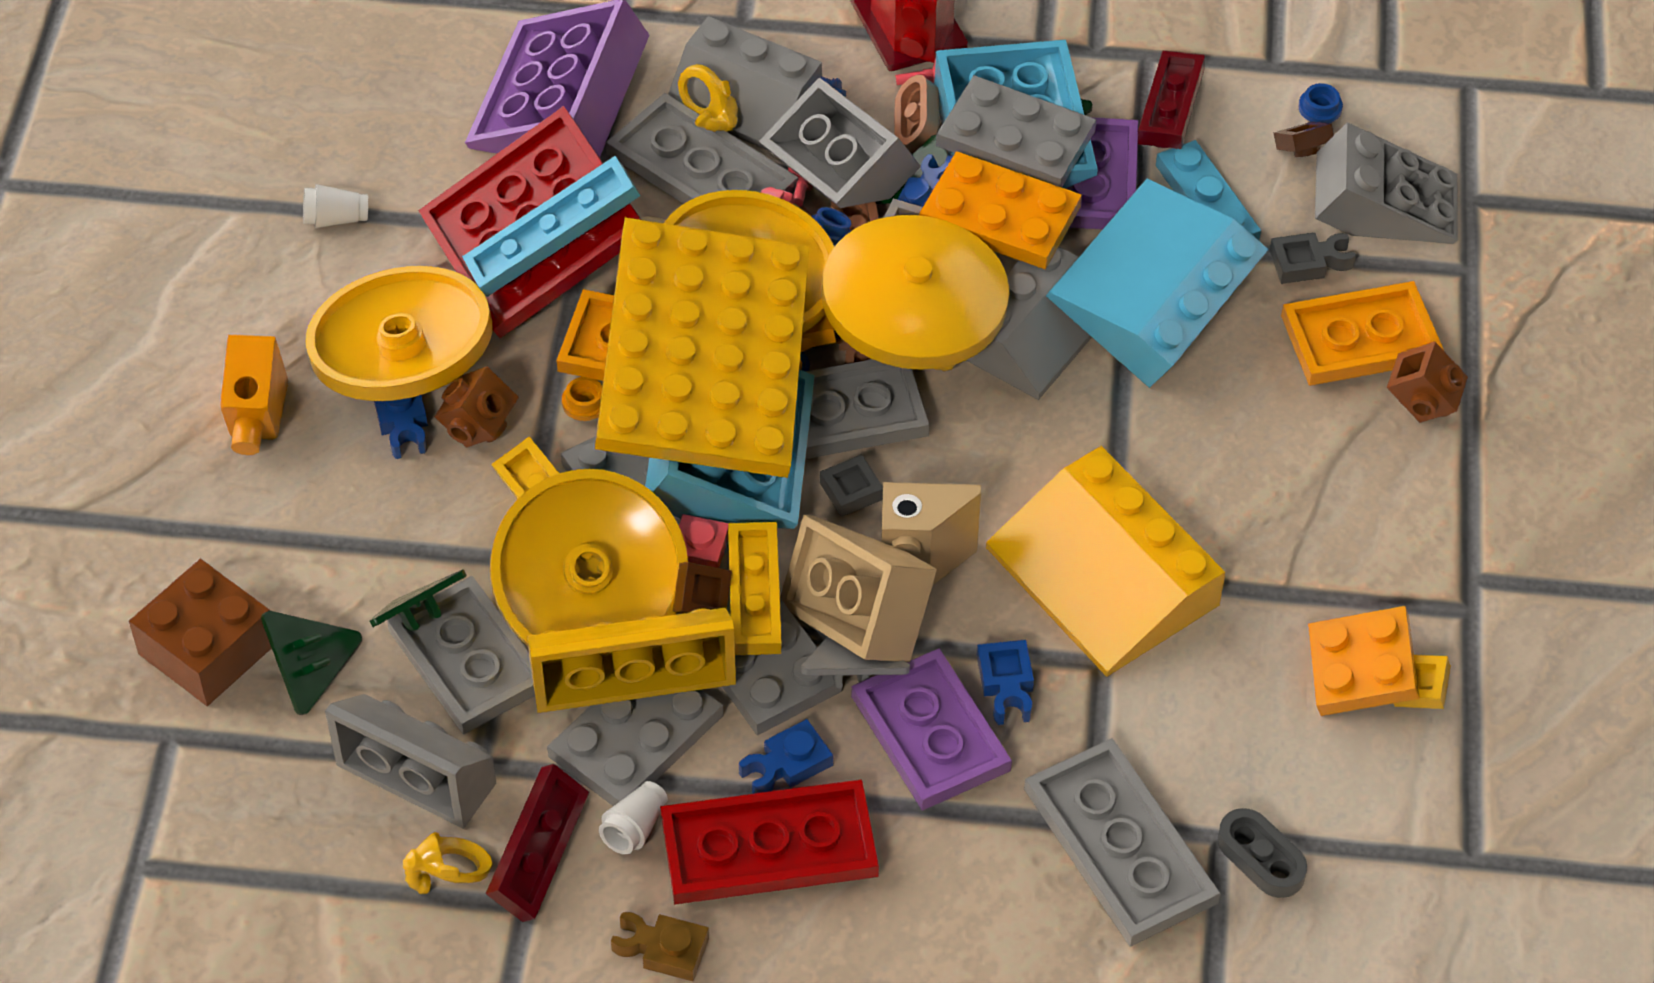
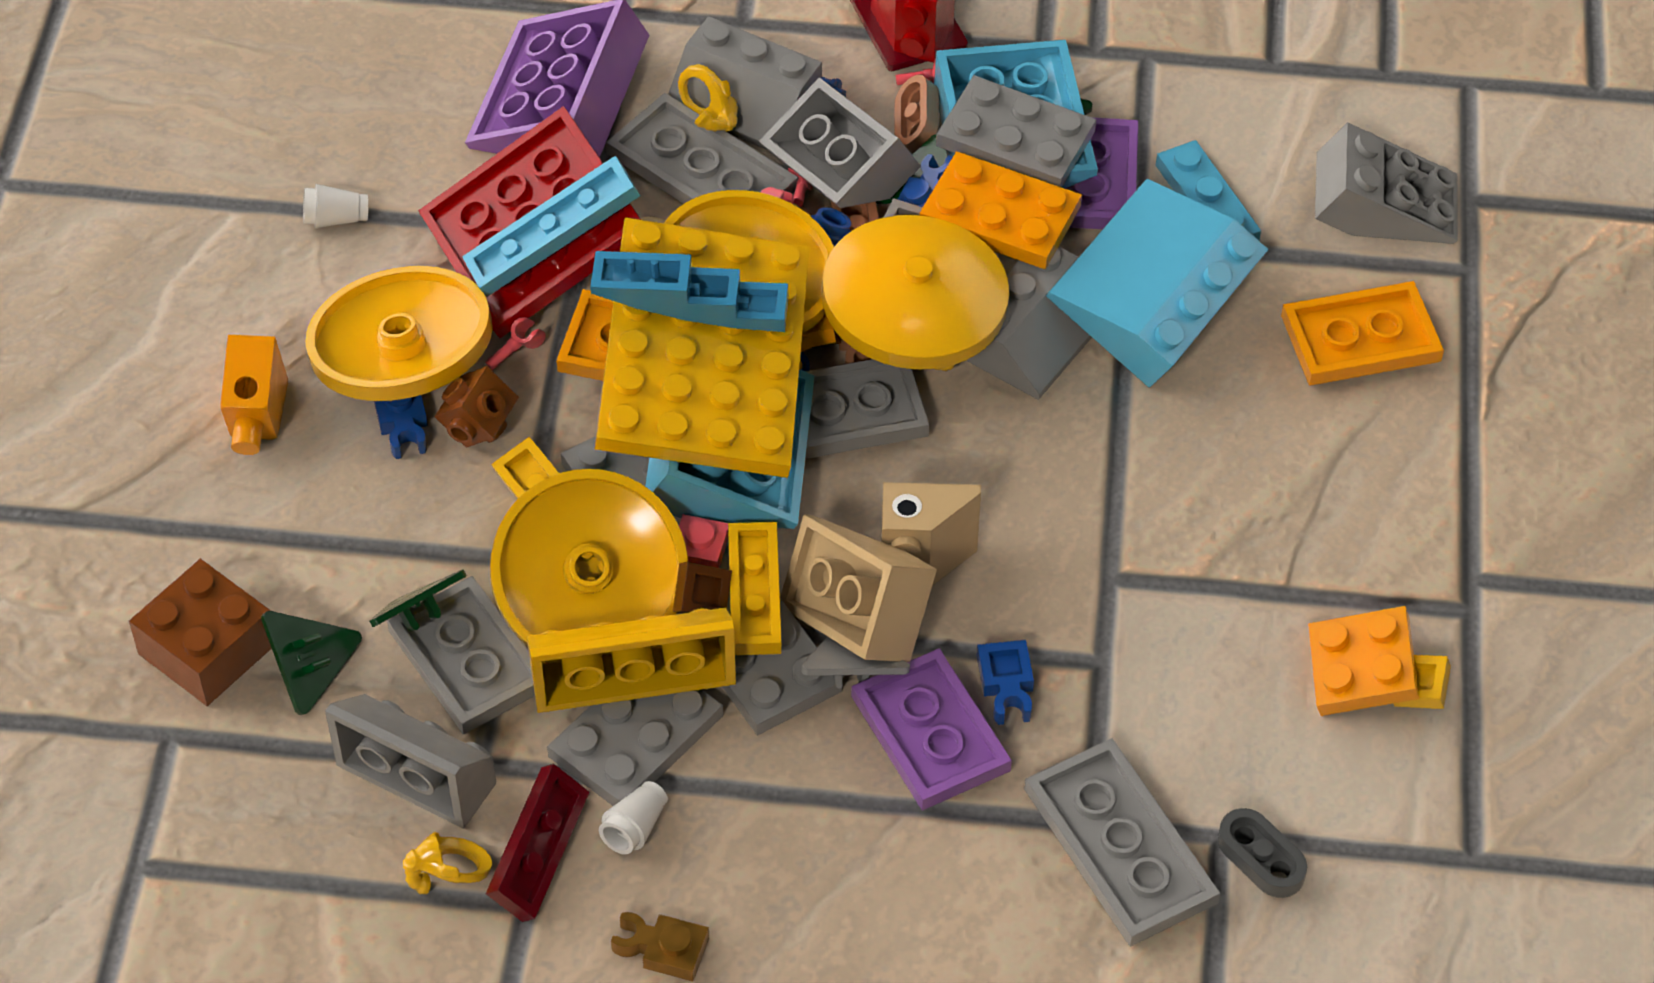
light orange plate [562,377,602,421] -> none
red plate [660,779,879,905] -> none
blue plate [739,719,833,794] -> none
dark grey plate [820,454,883,517] -> none
yellow slope [986,445,1225,677] -> none
dark red plate [1138,50,1205,149] -> none
dark grey plate [1270,232,1356,284] -> none
reddish brown plate [1273,121,1334,157] -> none
blue plate [1298,83,1343,123] -> none
dark orange brick [1387,342,1468,423] -> none
none -> coral hand [485,317,546,371]
none -> dark azure slope [590,251,789,332]

